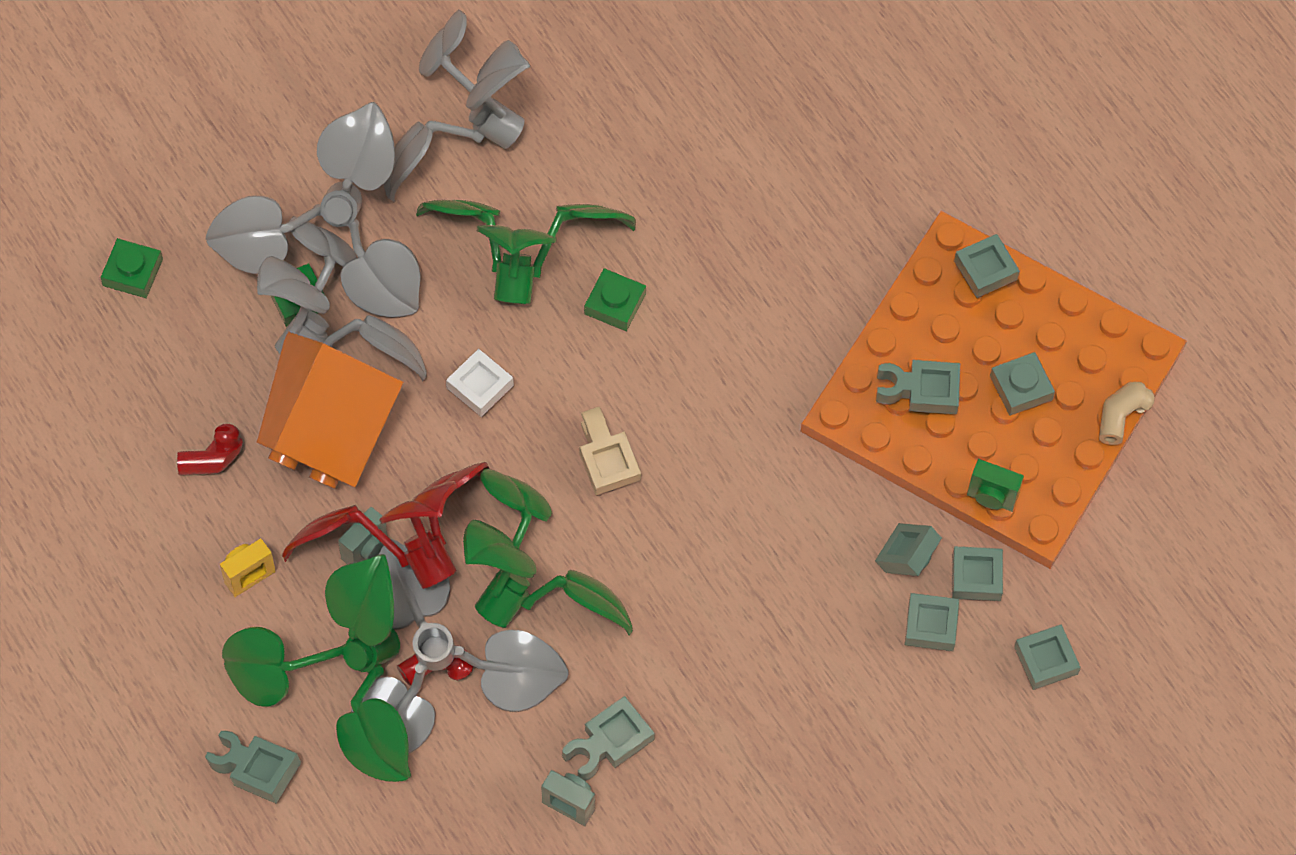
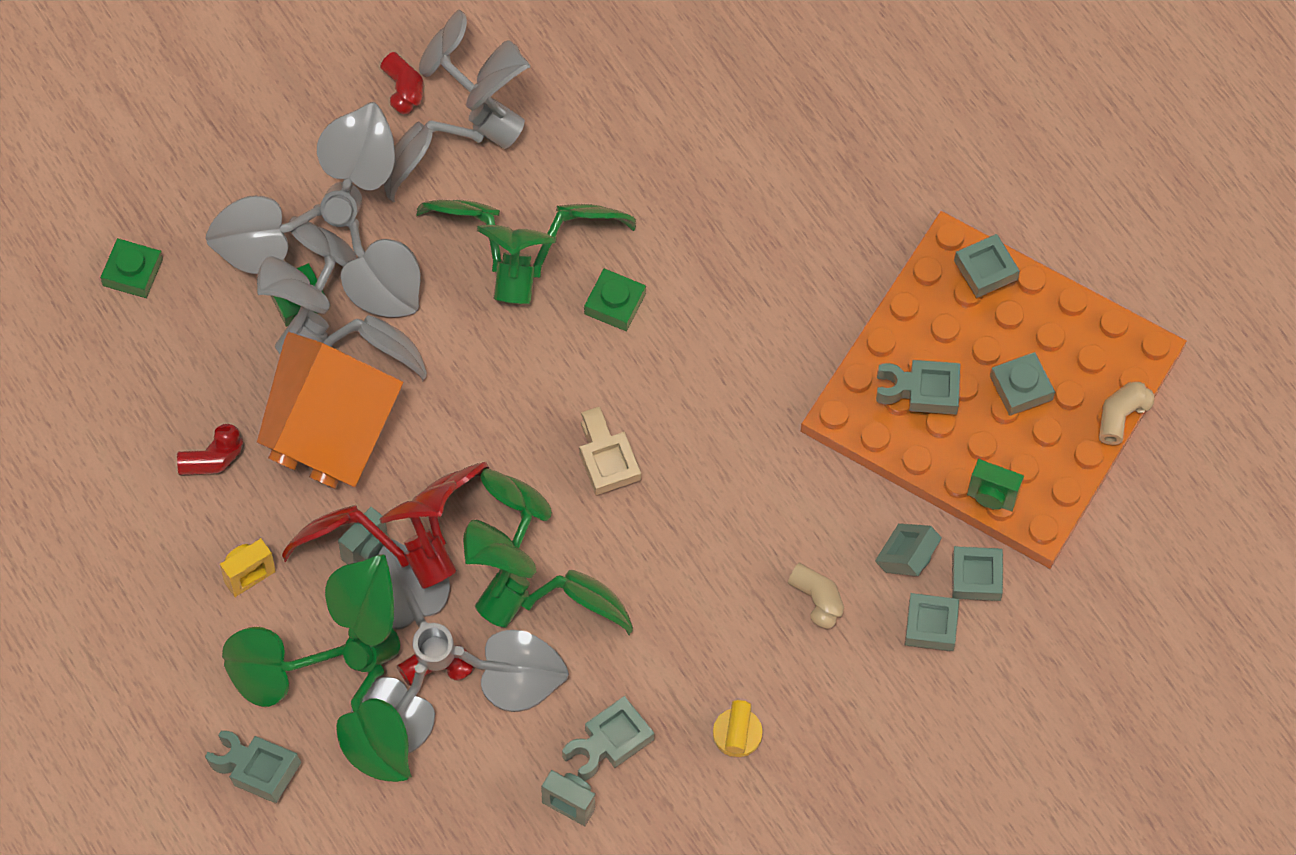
white plate [446,349,514,417] -> none
sand green plate [1014,624,1081,690] -> none
none -> red arm [380,52,424,115]
none -> yellow plate [713,700,763,757]
none -> tan arm [788,563,844,629]

